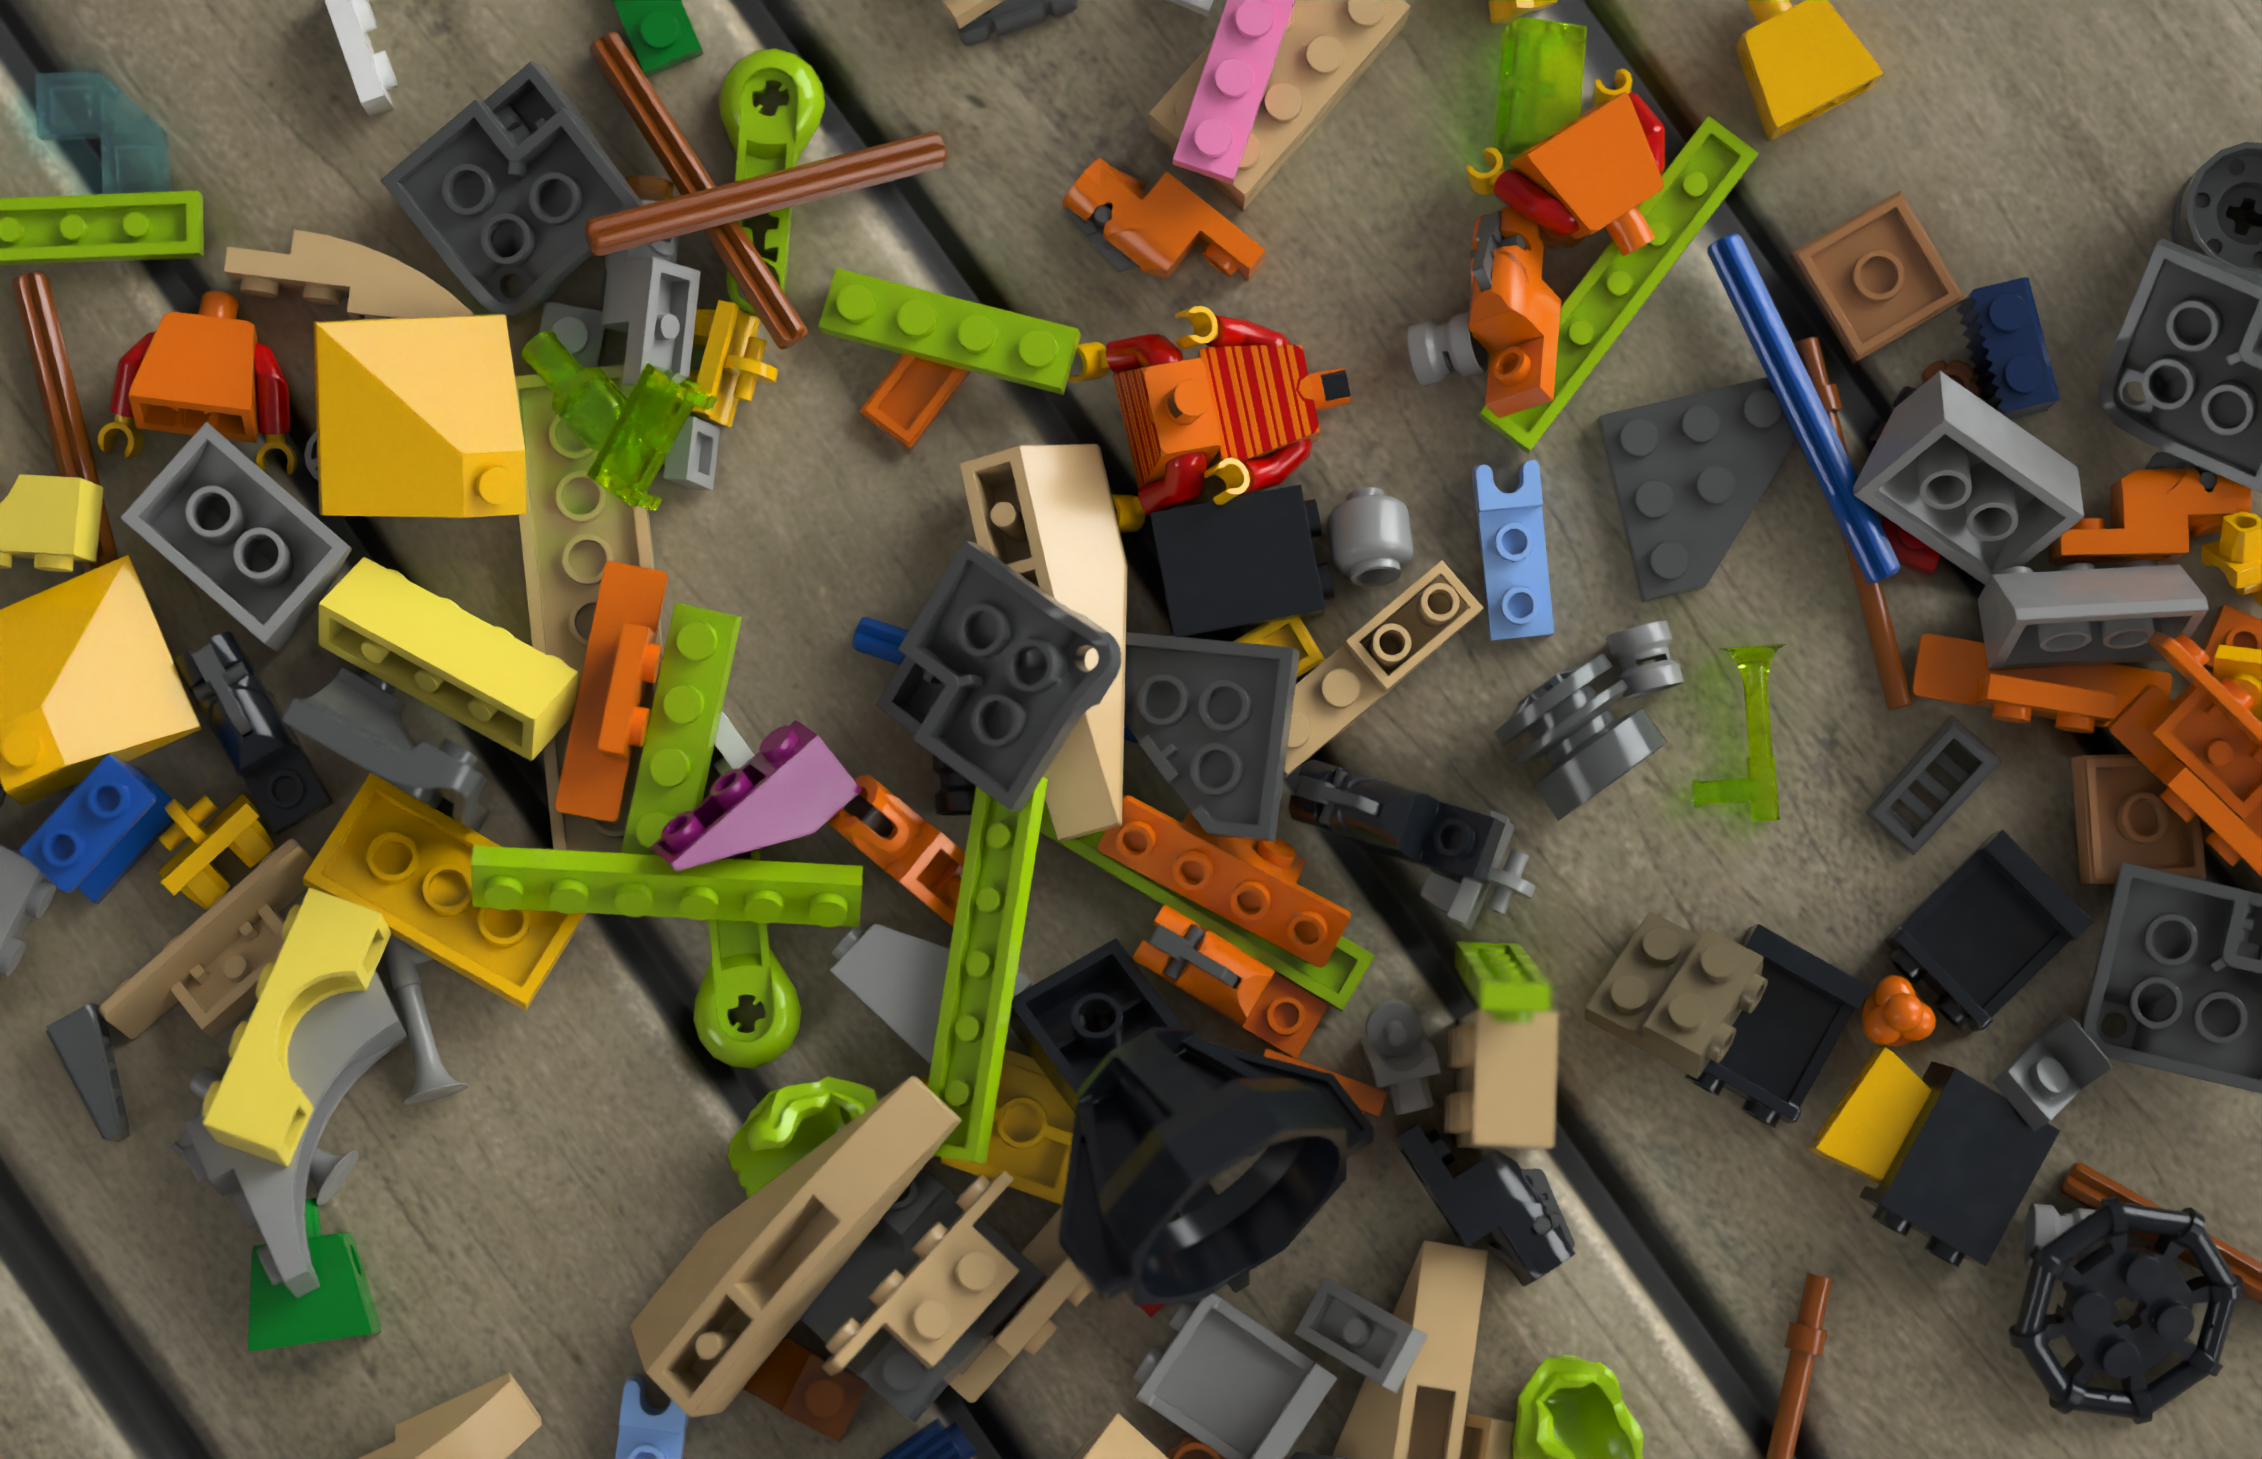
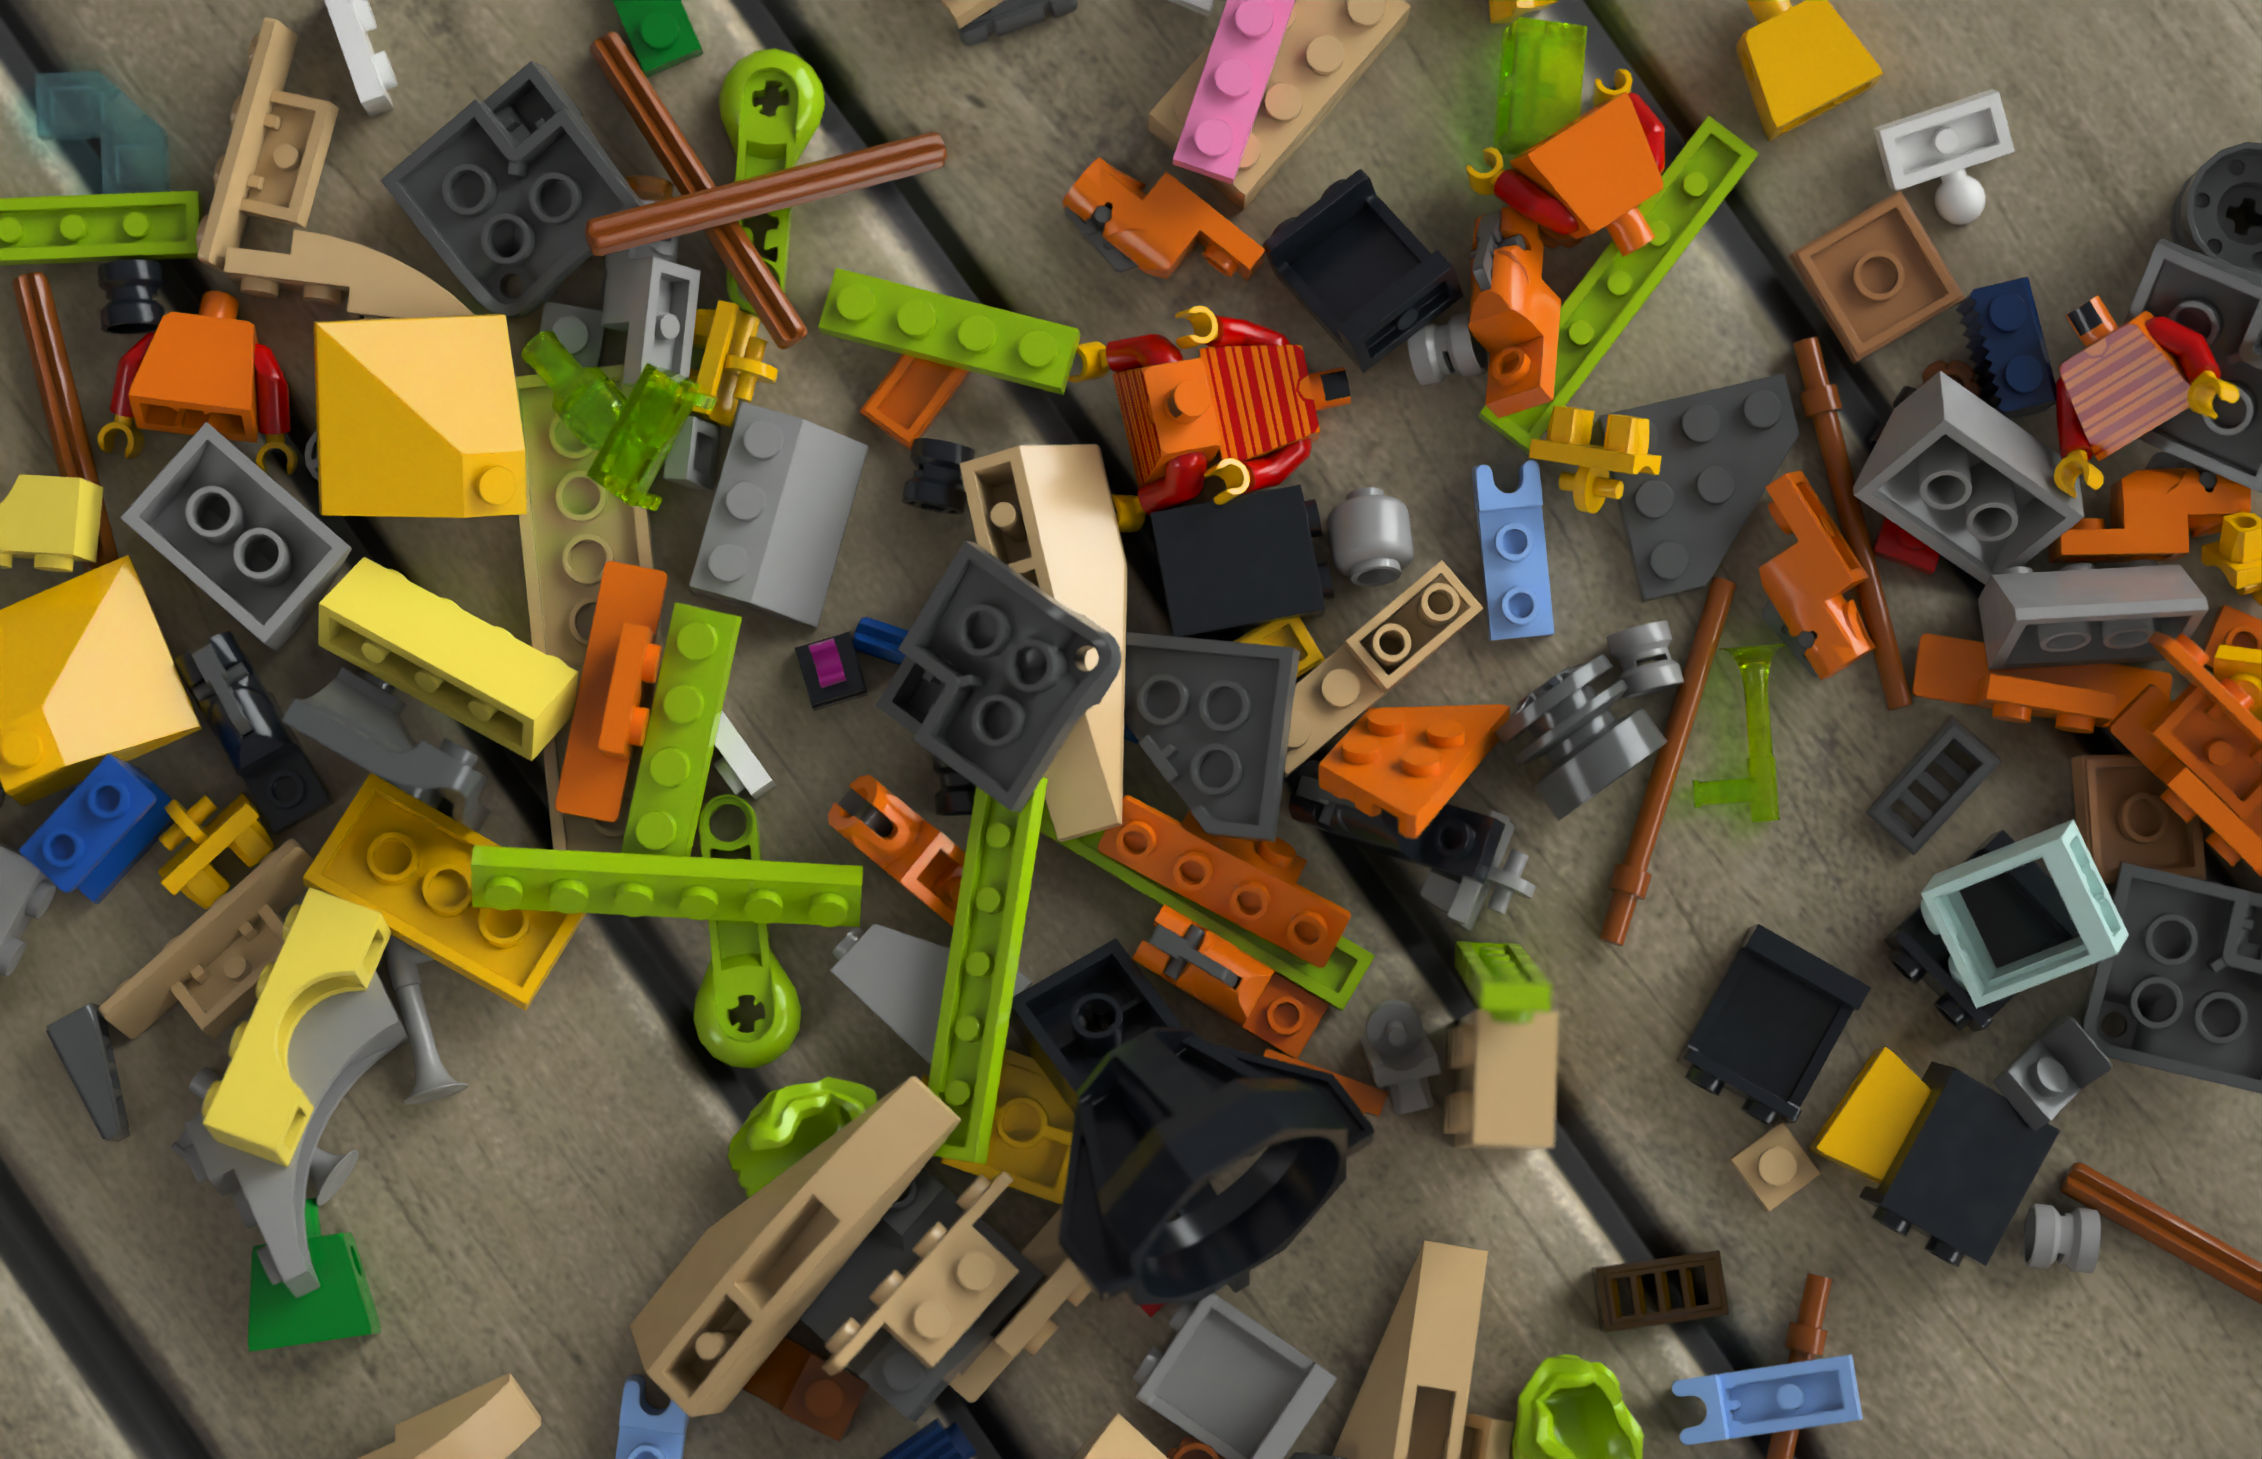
slope [650,720,862,871] -> none
light grey plate [1294,1277,1428,1393] -> none
black plate [1393,1124,1575,1287] -> none
dark tan plate [1585,911,1768,1079] -> none
blue axle [1707,234,1900,584] -> none
orange piece [1861,975,1936,1047] -> none
black plate [2009,1196,2244,1425] -> none
none -> black wheel [98,260,165,334]
none -> tan bracket [196,17,339,274]
none -> light grey slope [689,402,869,629]
none -> black piece [795,632,869,711]
none -> black wheel [902,438,975,515]
none -> black panel [1263,169,1463,373]
none -> orange wing [1319,704,1510,839]
none -> yellow hips [1529,406,1662,514]
none -> dark brown slope [1591,1250,1729,1333]
none -> dark orange bar [1599,577,1737,946]
none -> light blue plate [1672,1354,1863,1445]
none -> tan plate [1728,1122,1821,1212]
none -> orange plate [1759,470,1876,681]
none -> white plate [1873,89,2015,225]
none -> light aqua window [1920,819,2129,1008]
none -> torso [2054,295,2239,498]

